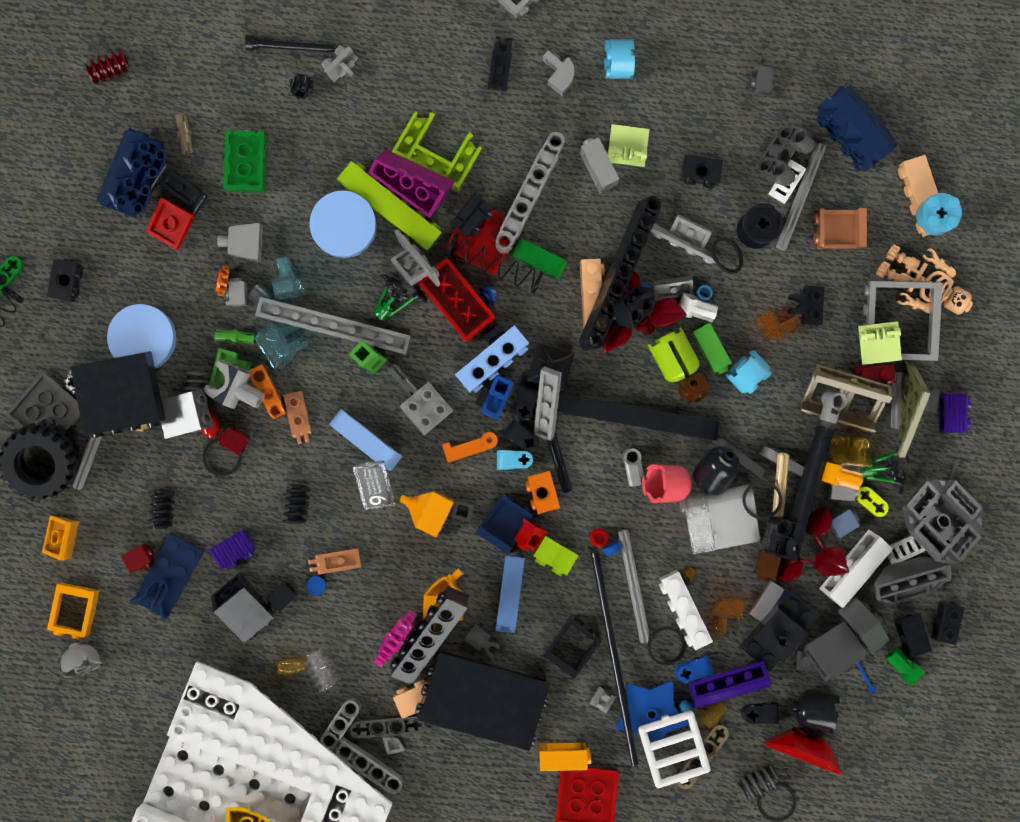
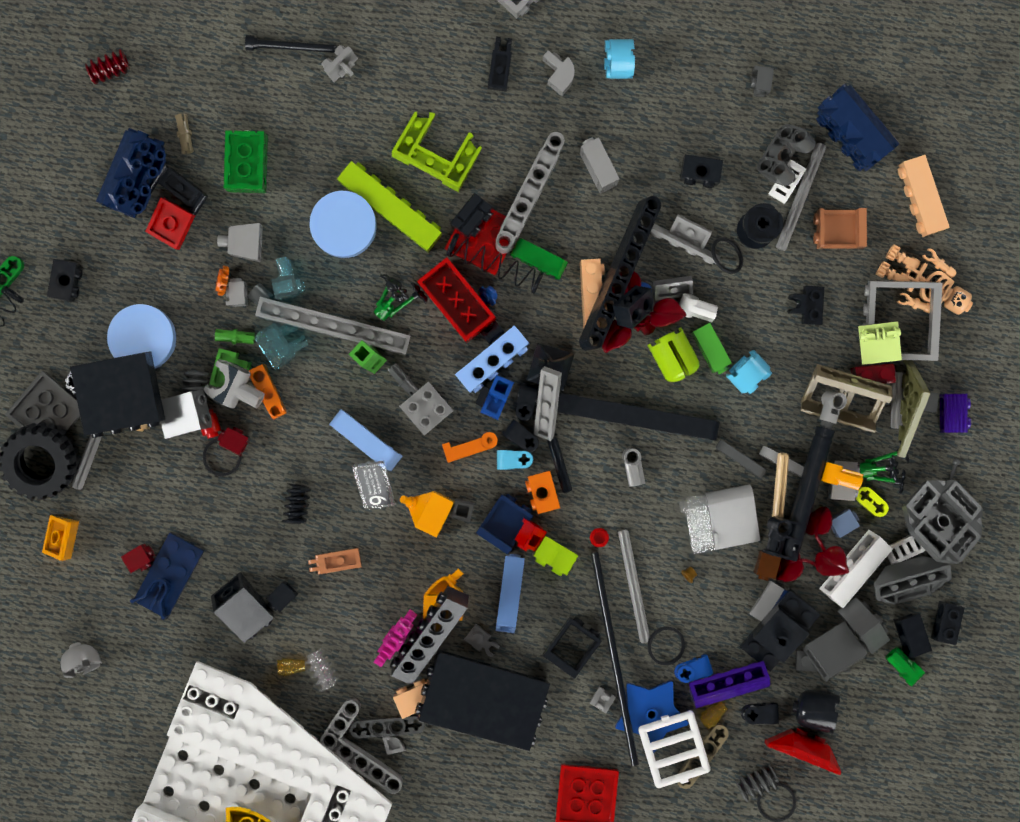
light orange window [47,582,100,640] -> none
black piece [148,489,175,529] -> none
dark purple brick [209,529,257,570] -> none
nougat hinge [283,391,312,445] -> none
black gear [289,73,313,99] -> none
blue tile [306,576,326,595] -> none
magenta wedge [368,149,456,218] -> none
light grey bracket [390,229,440,287] -> none
light orange window [539,742,591,771] -> none
blue tile [602,541,622,556] -> none
yellowish green hinge [608,124,649,167] -> none
coral cylinder [642,464,692,503] -> none
white brick [659,570,713,650] -> none
reddish brown brick [678,371,710,404] -> none
dark azure hinge [678,700,695,713] -> none
black cylinder [692,446,741,495] -> none
dark azure hinge [696,285,713,302] -> none
clear orange brick [709,596,745,637] -> none
black piece [742,481,782,519] -> none
clear orange brick [753,310,800,341] -> none
clear yellow hinge [830,435,873,468] -> none
blue hinge [856,661,876,693] -> none
medium azure brick [916,193,962,235] -> none

